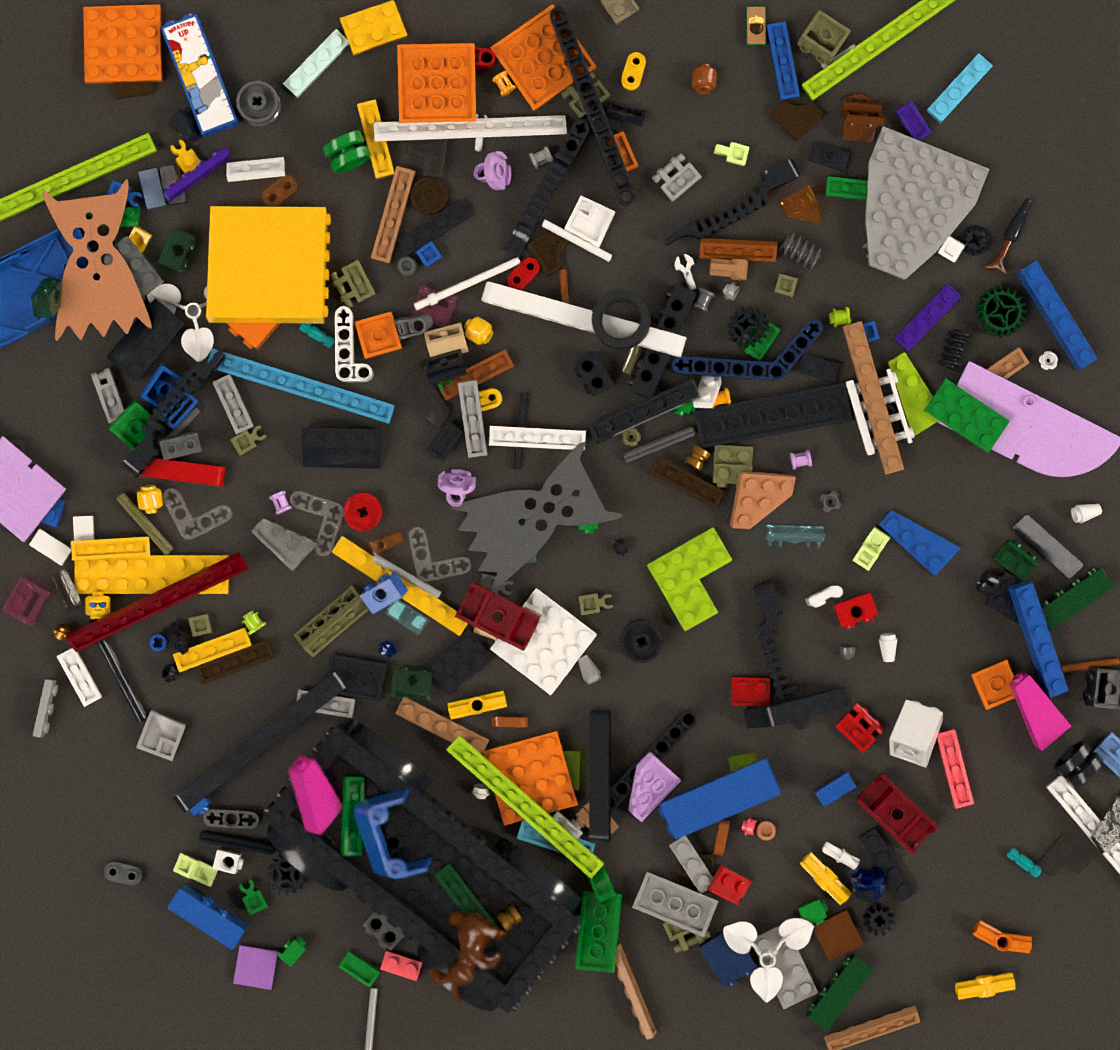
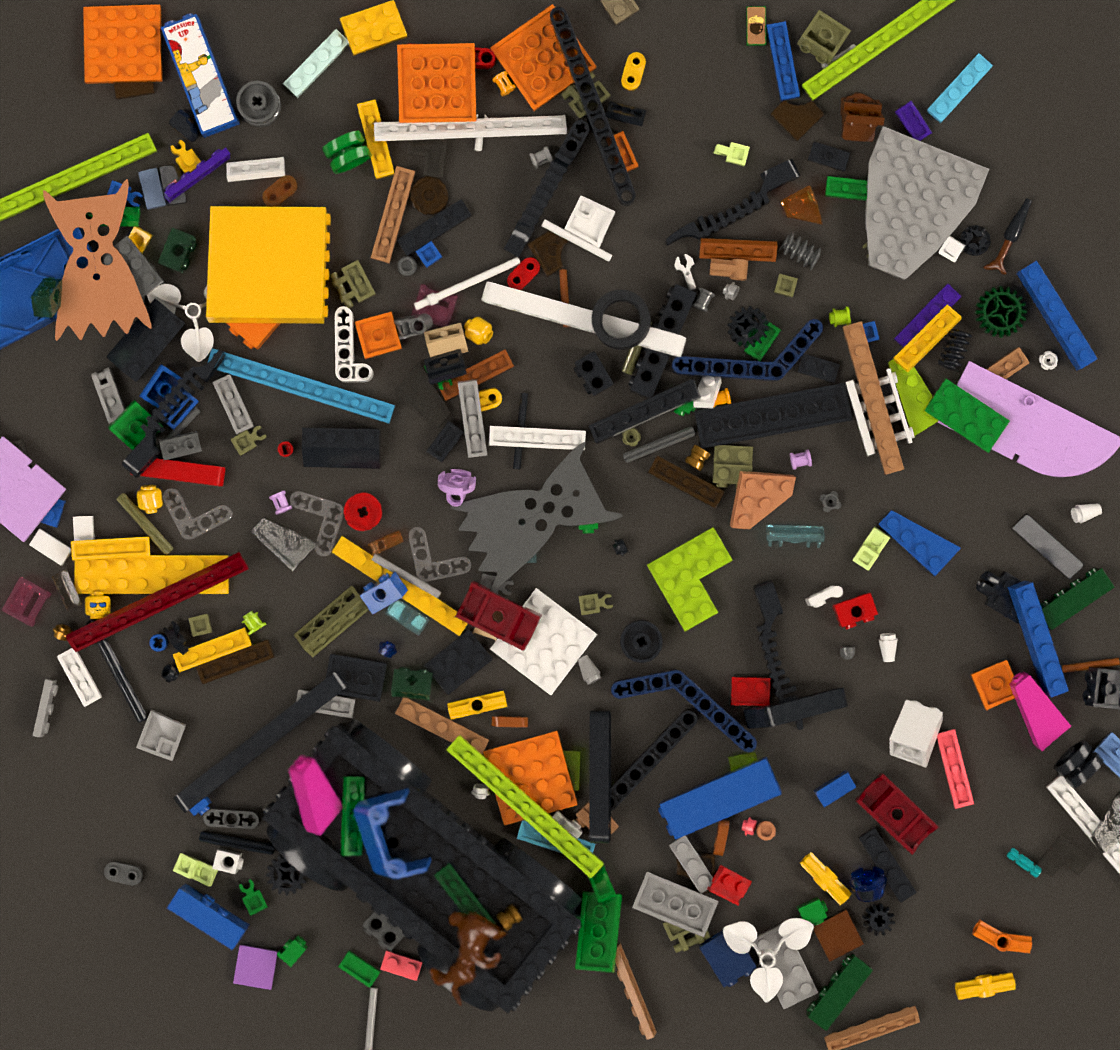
teal axle [299,323,335,348] -> none
lavender tile [474,151,511,190] -> none
lavender plate [628,752,681,822] -> none
light grey plate [652,153,702,203] -> none
dark orange head [692,64,717,94] -> none
white axle [822,842,860,870] -> none
red plate [835,703,885,753] -> none
dark green bracket [992,540,1039,582] -> none
none -> red hinge [277,441,293,457]
none -> dark blue beam [611,669,757,752]
none -> yellow plate [894,305,961,372]

